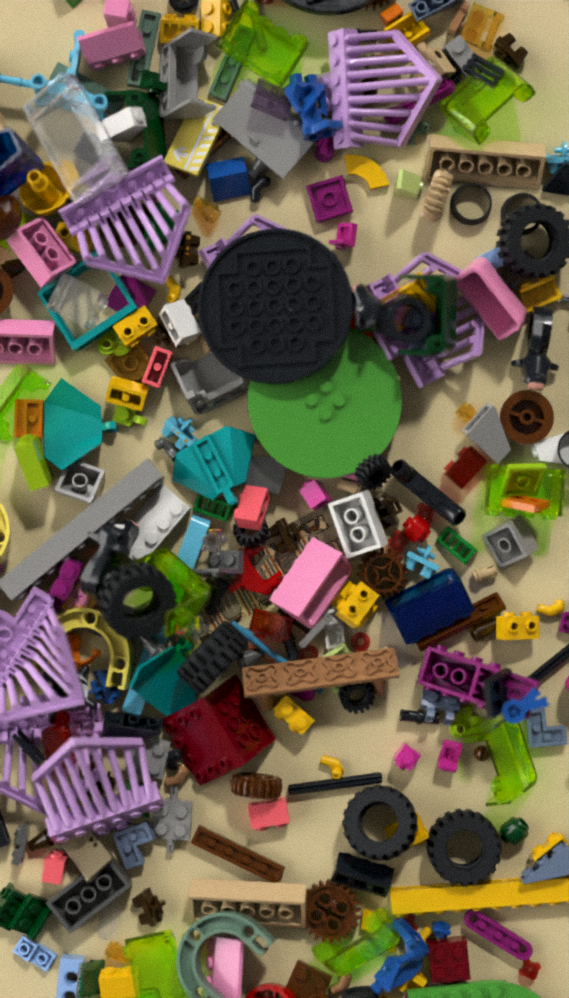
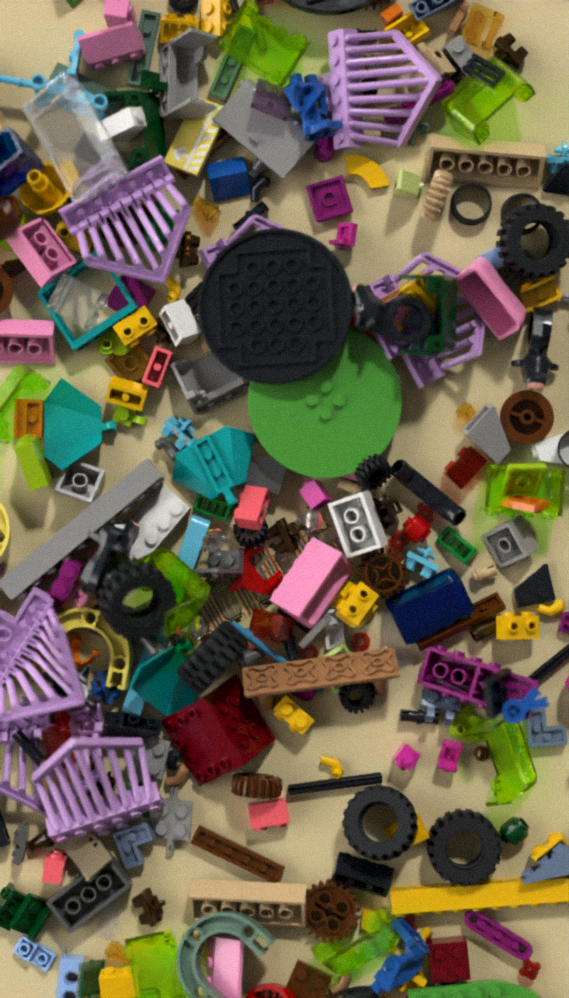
black axle [205,579,228,616] -> none
blue plate [432,921,451,938] -> none
none -> black pin [232,201,269,231]
none -> clear animal [298,506,324,534]
none -> black wing [513,564,556,608]

